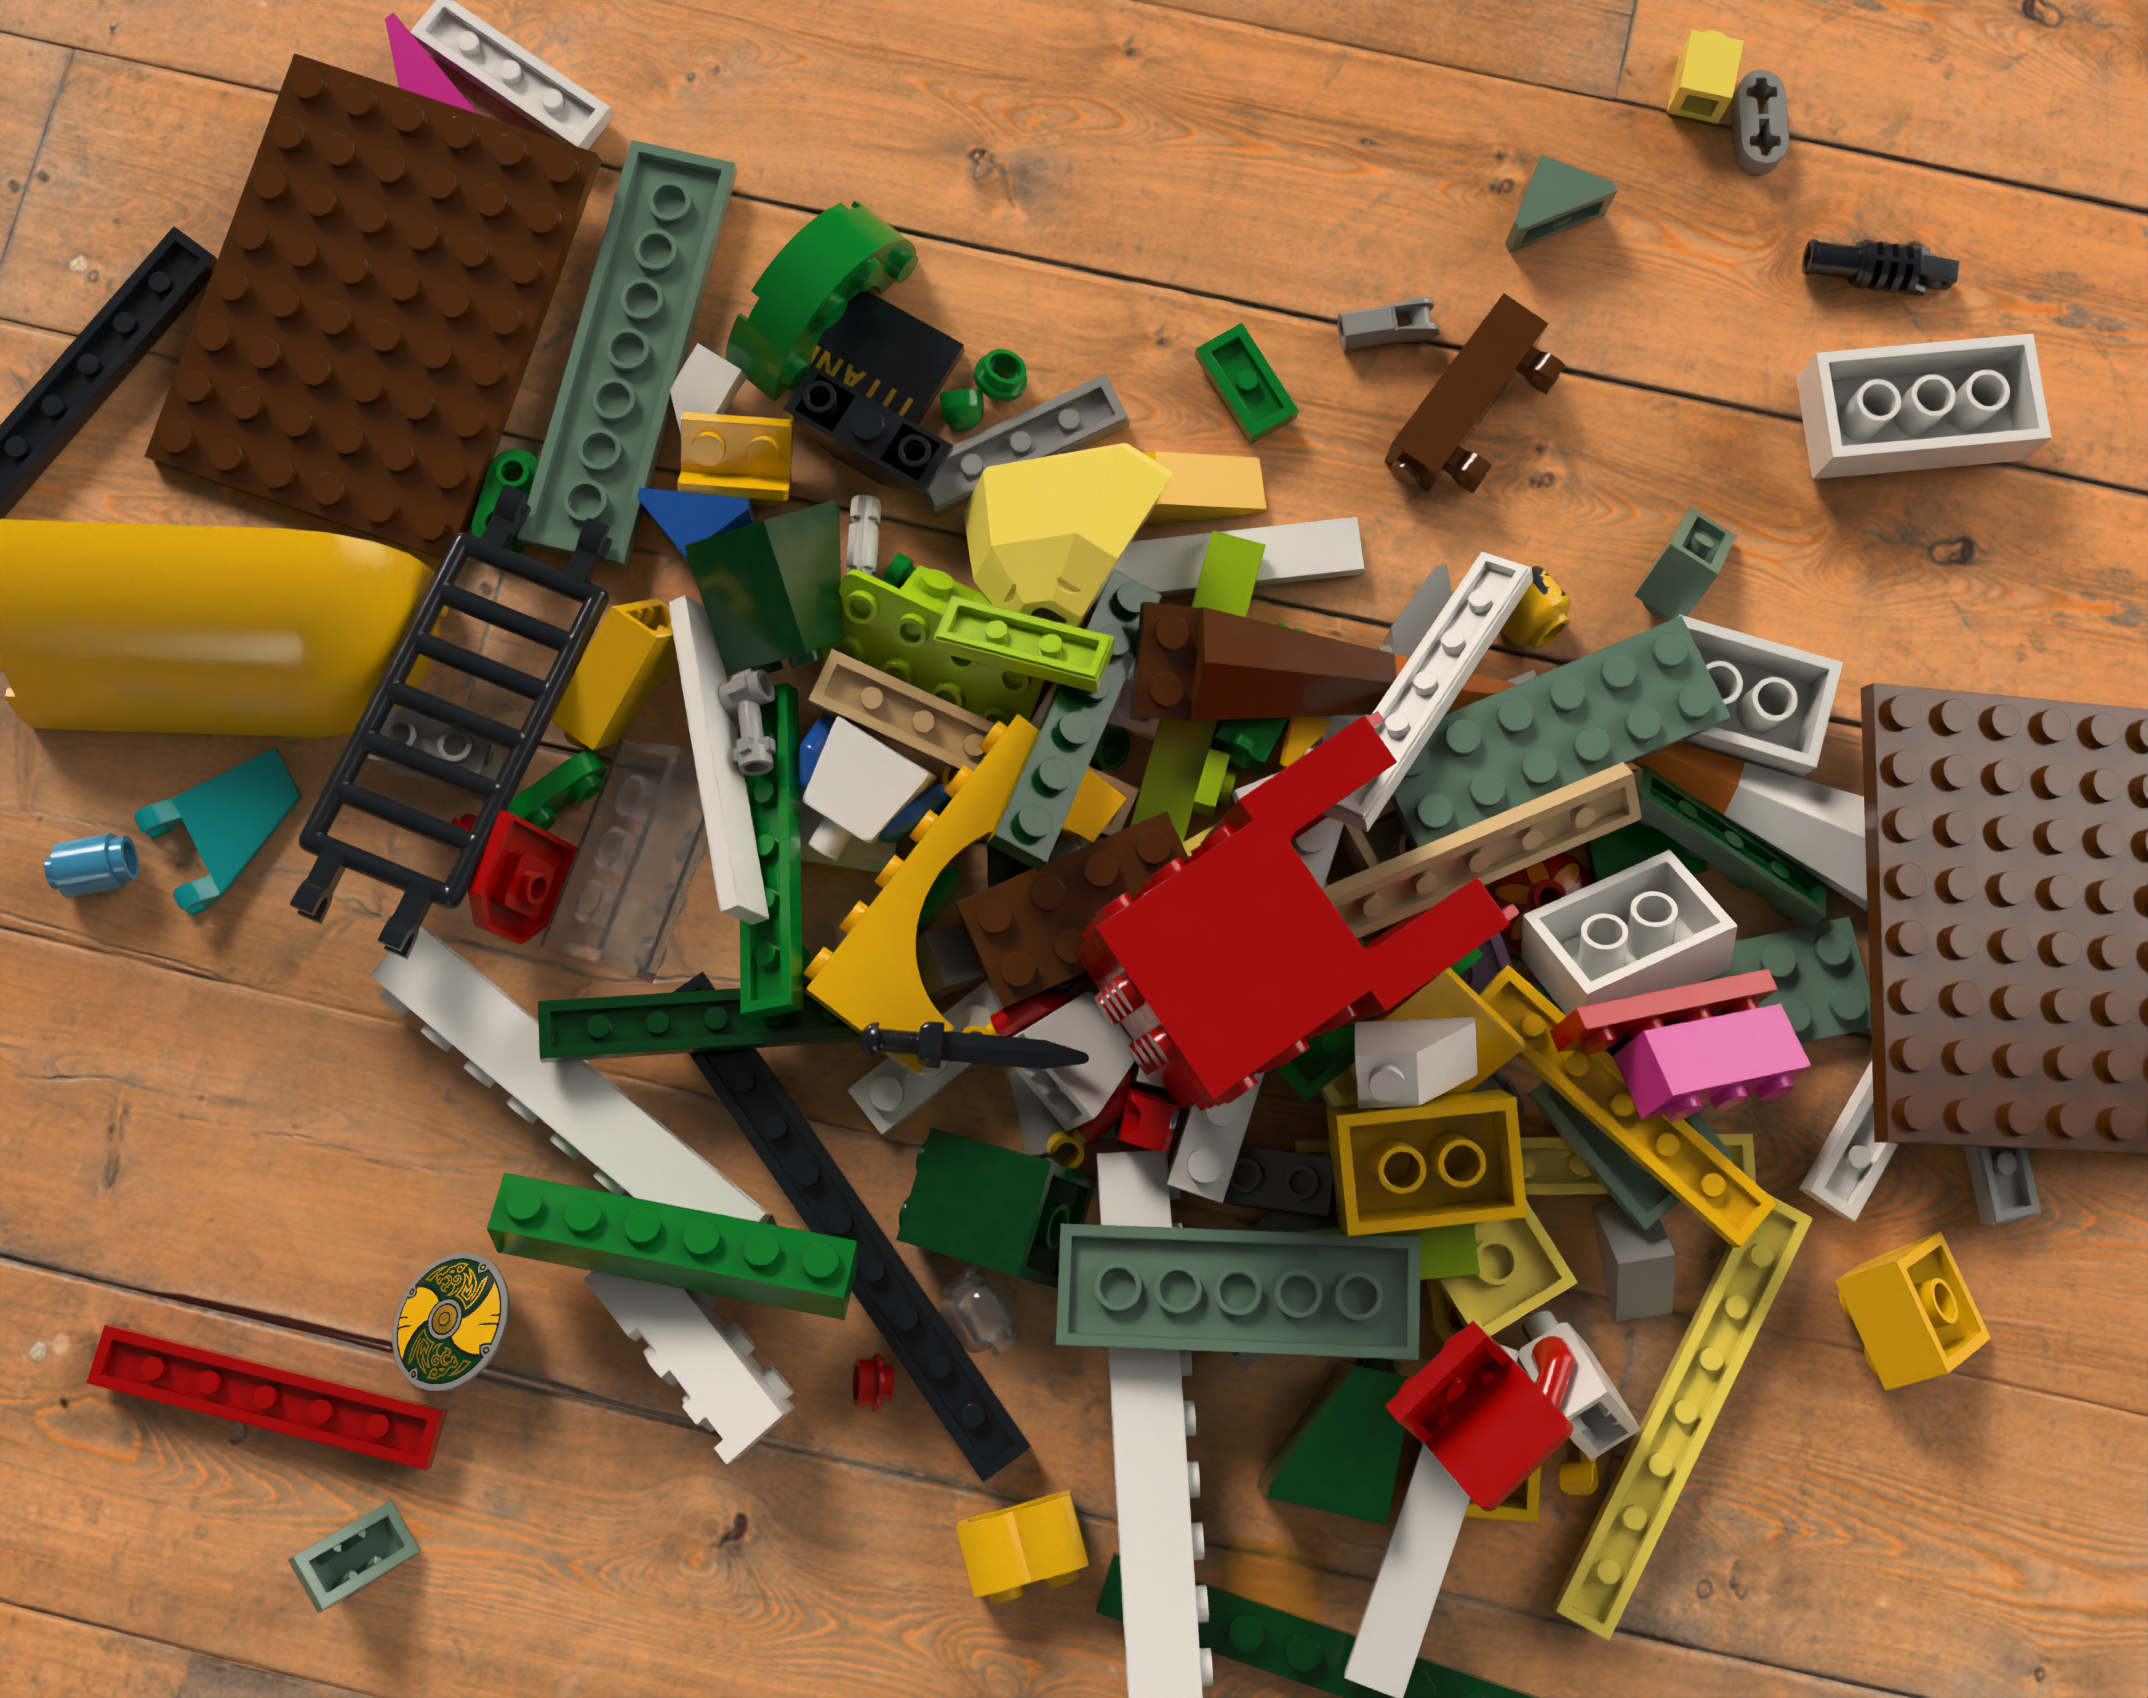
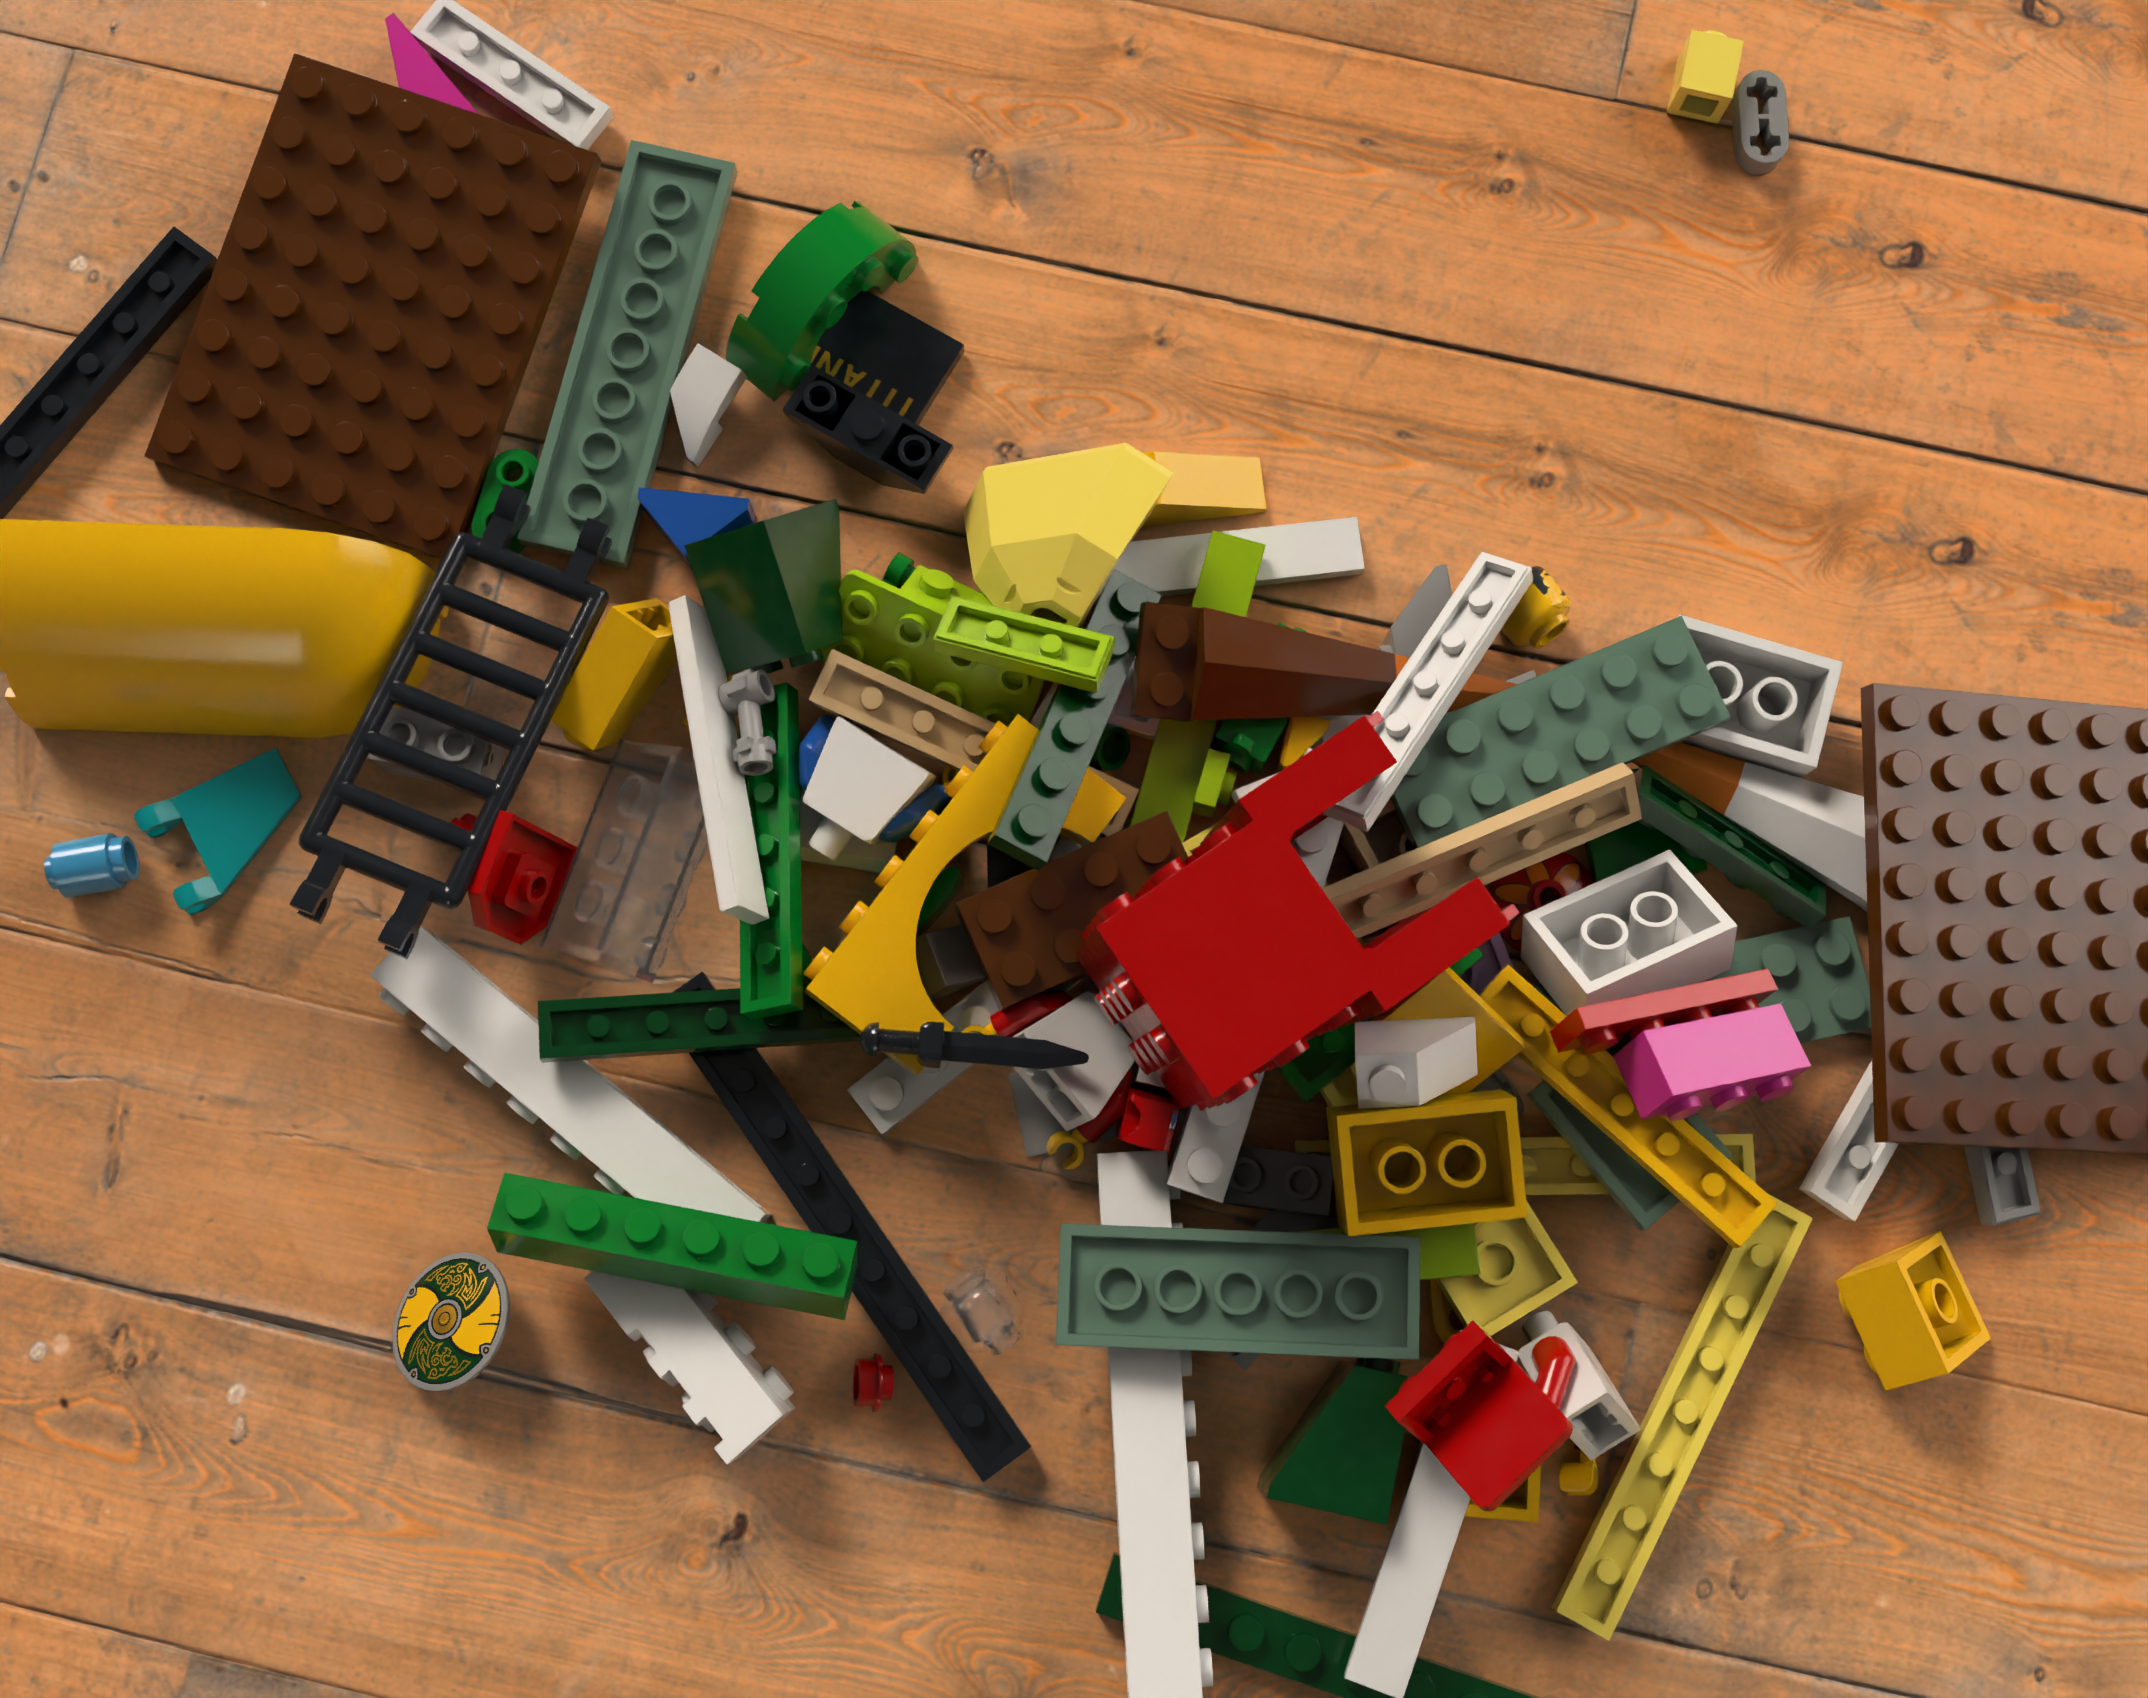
red plate [86,1325,448,1470] -> none
sand green slope [288,1500,420,1613] -> none
green plate [506,750,607,831] -> none
yellow bracket [678,412,794,506] -> none
white axle [846,495,881,577] -> none
dark green slope [896,1128,1097,1289] -> none
light grey tile [924,374,1130,517] -> none
green hinge [940,389,984,431] -> none
yellow brick [956,1489,1090,1604] -> none
green plate [973,349,1027,402] -> none
green plate [1195,323,1299,444] -> none
clear yellow piece [1223,1536,1327,1622] -> none
light grey bar [1337,297,1439,351] -> none
reddish brown brick [1384,293,1566,493] -> none
sand green slope [1505,155,1617,253] -> none
light grey slope [1592,1203,1676,1322] -> none
sand green slope [1634,507,1737,620] -> none
white brick [1796,334,2052,479] -> none
black hinge [1802,239,1959,296] -> none

